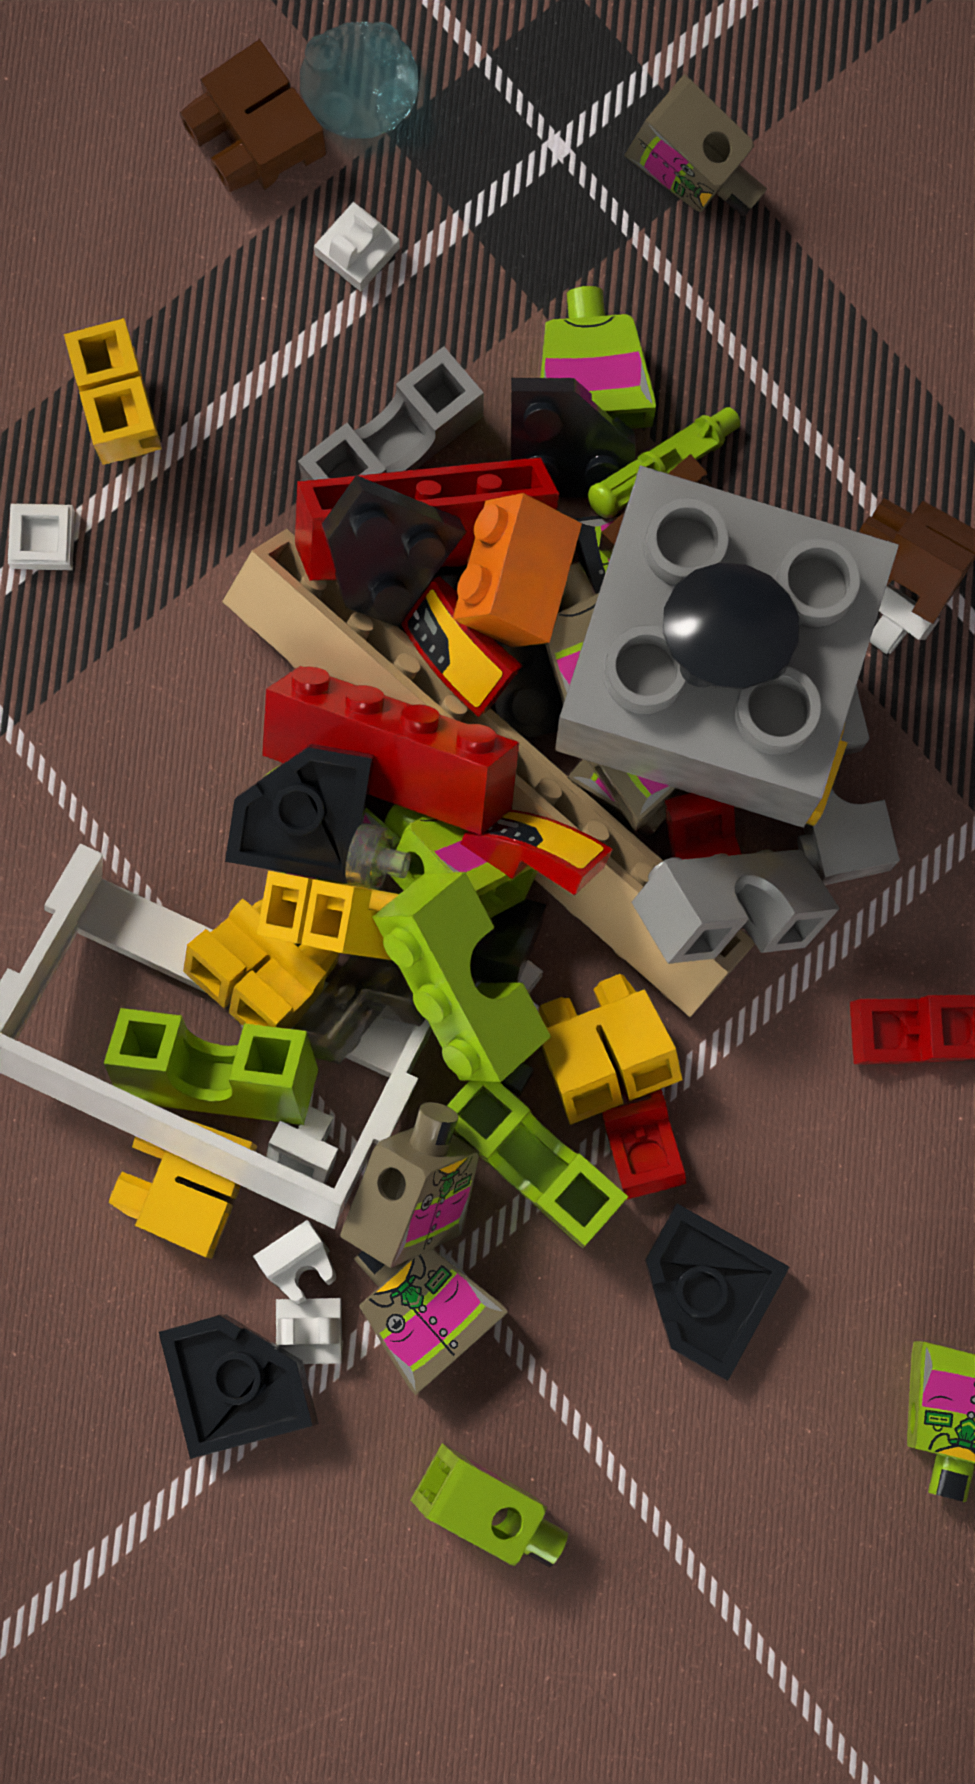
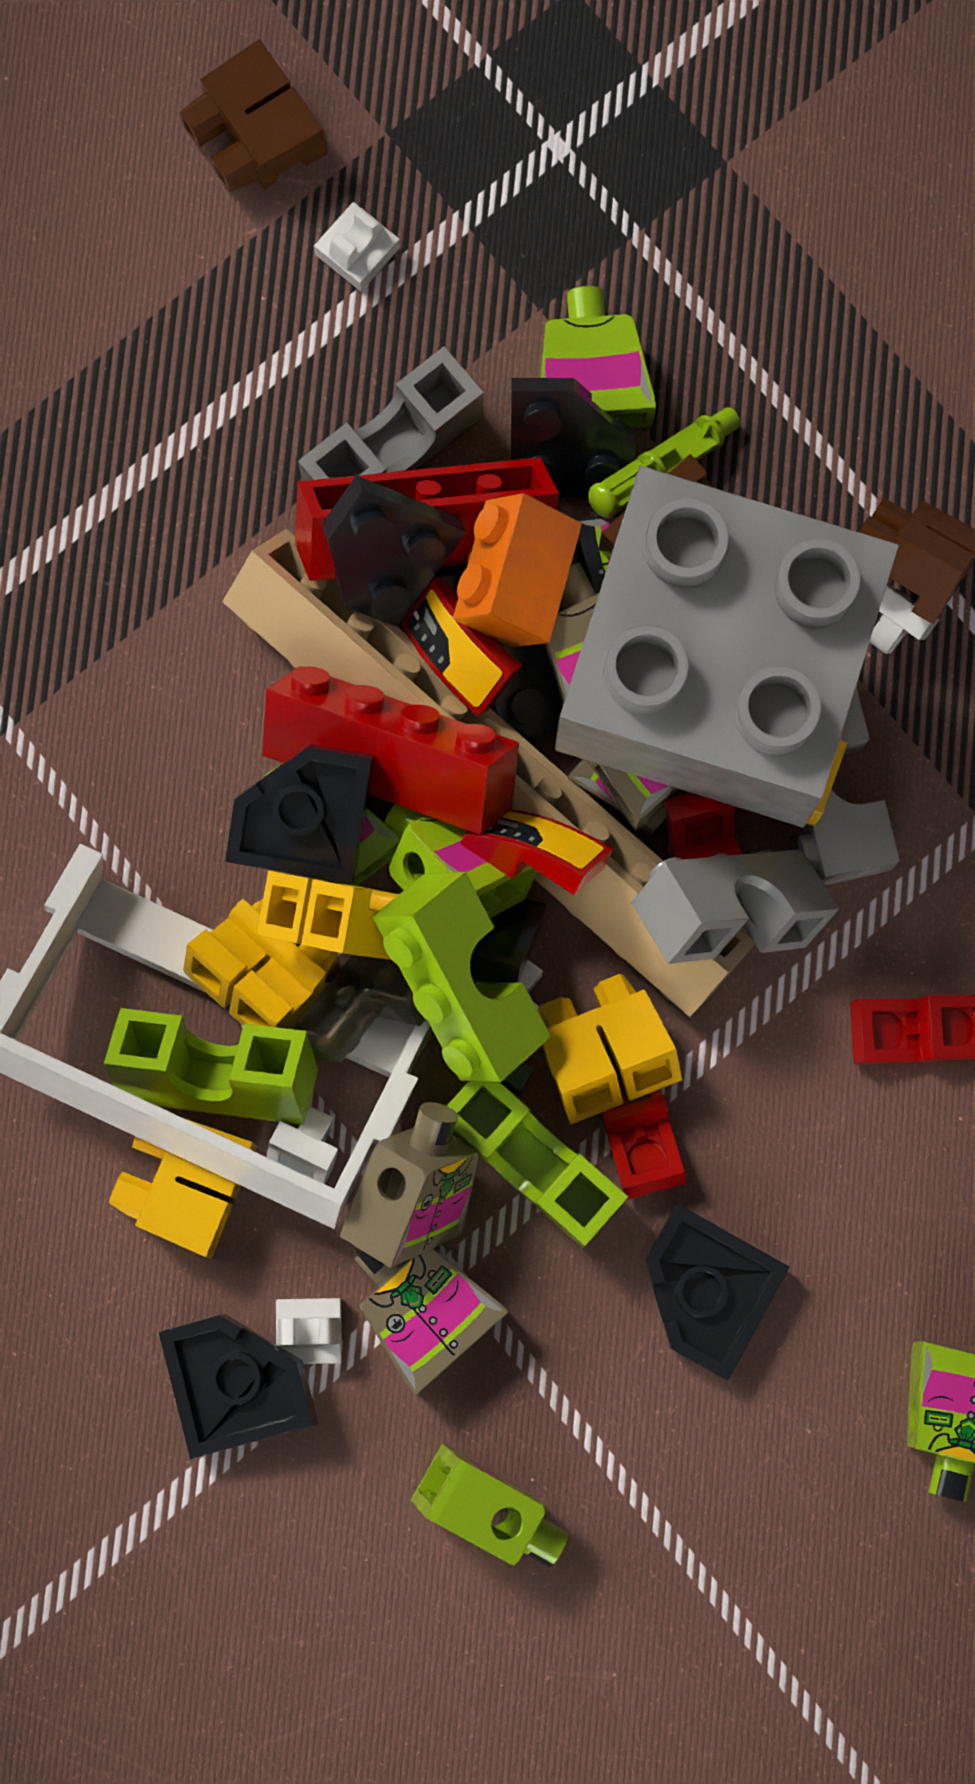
white tile [8,504,75,570] -> none
yellow hips [63,318,162,465] -> none
white tile [253,1220,336,1304] -> none
clear light blue dish [300,22,418,139] -> none
clear tile [346,823,411,890] -> none
dark tan torso [624,74,767,217] -> none
black dish [663,563,799,689] -> none

